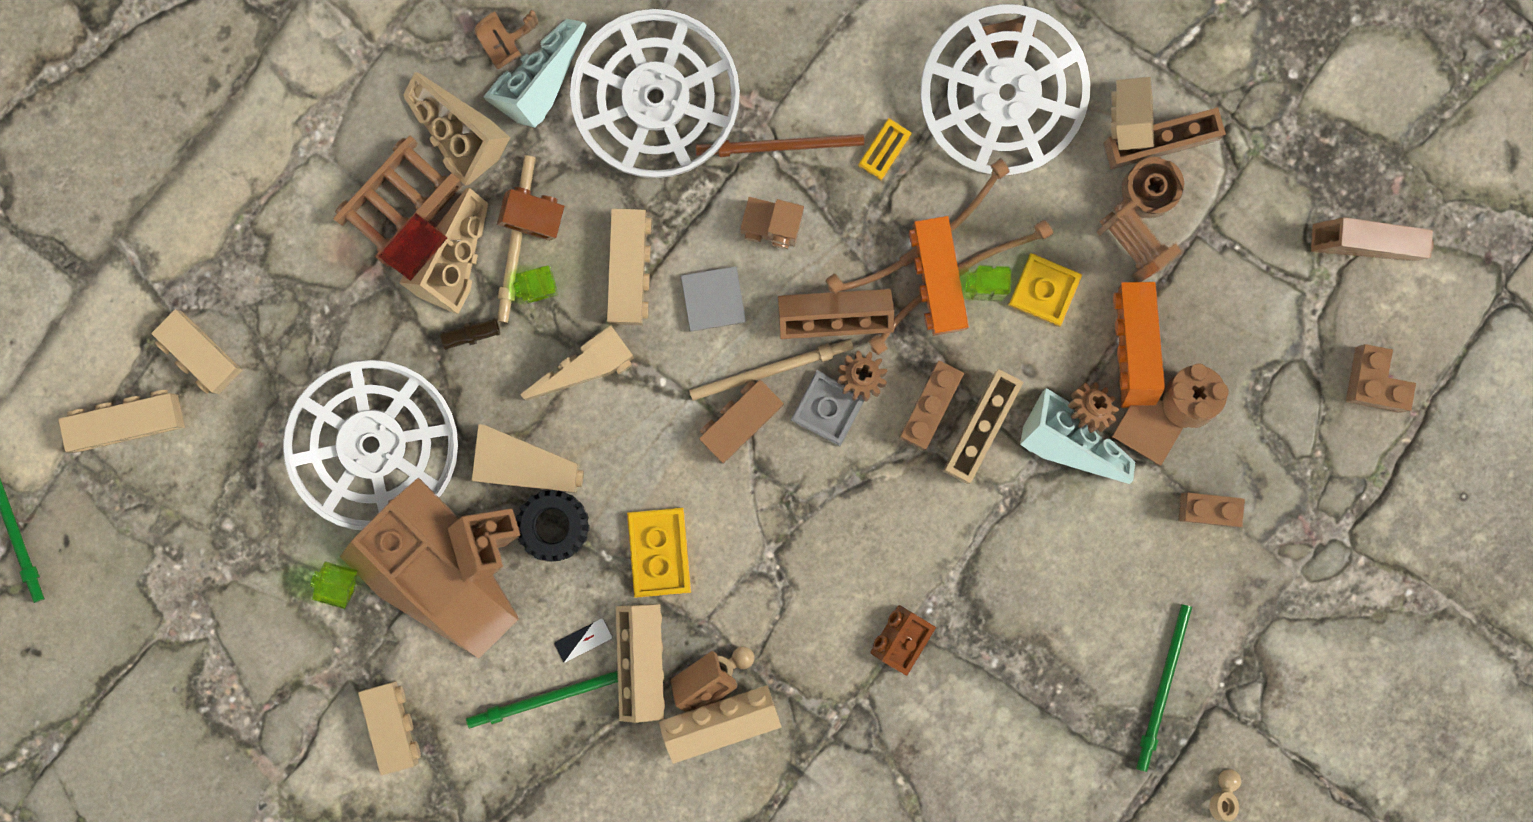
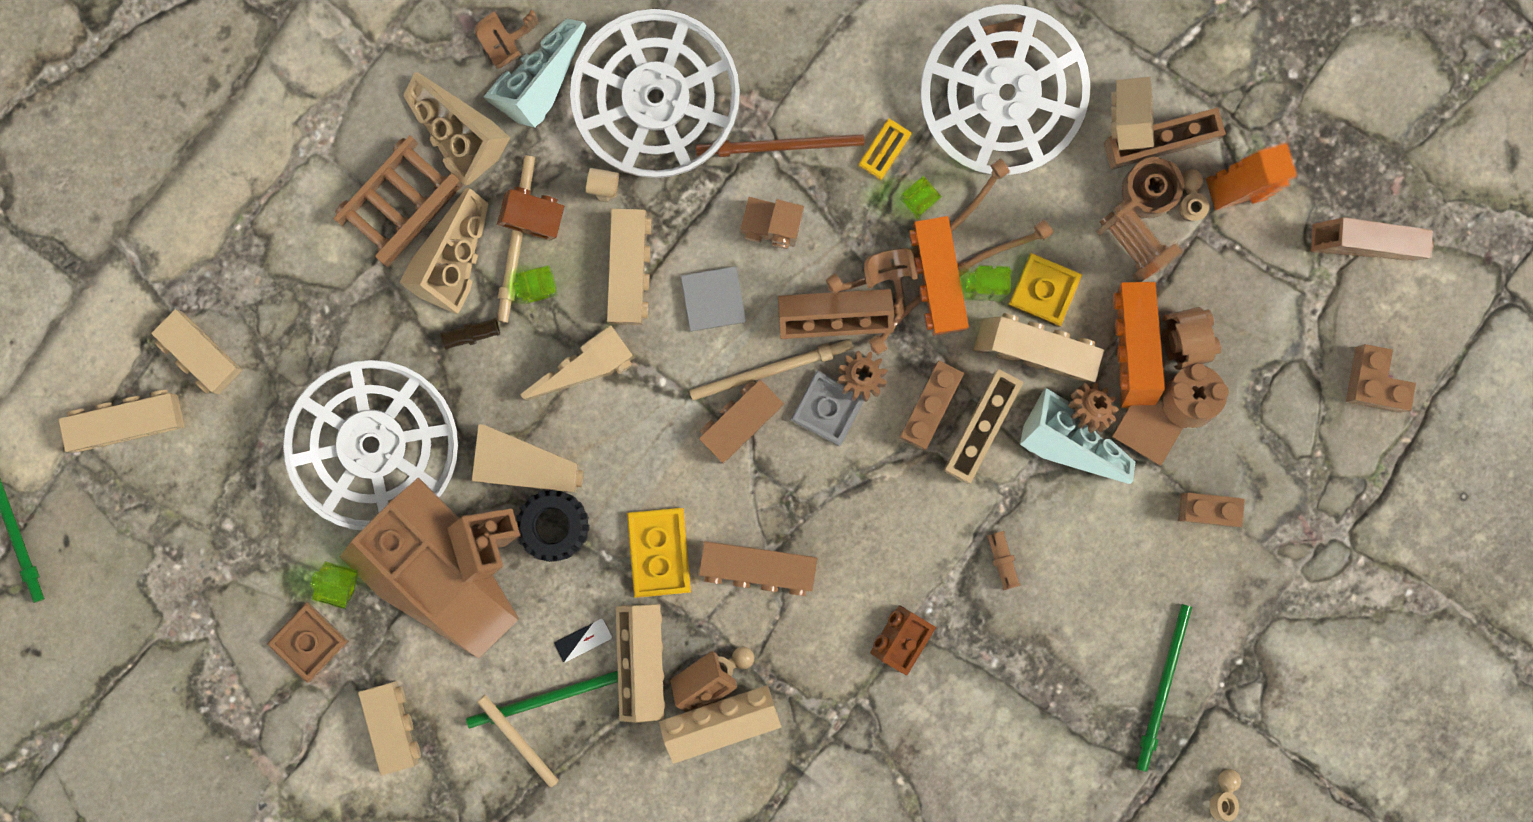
clear red slope [379,213,447,281] -> none
none -> medium nougat tile [267,602,349,683]
none -> tan bar [477,694,559,788]
none -> tan piece [586,168,619,202]
none -> medium nougat brick [699,541,817,596]
none -> medium nougat helmet [864,248,918,321]
none -> clear neon green brick [900,175,942,220]
none -> tan wedge [973,313,1104,382]
none -> medium nougat pin [987,531,1021,591]
none -> medium nougat brick [1161,307,1221,370]
none -> tan plate [1179,169,1209,221]
none -> orange wedge [1205,142,1297,210]

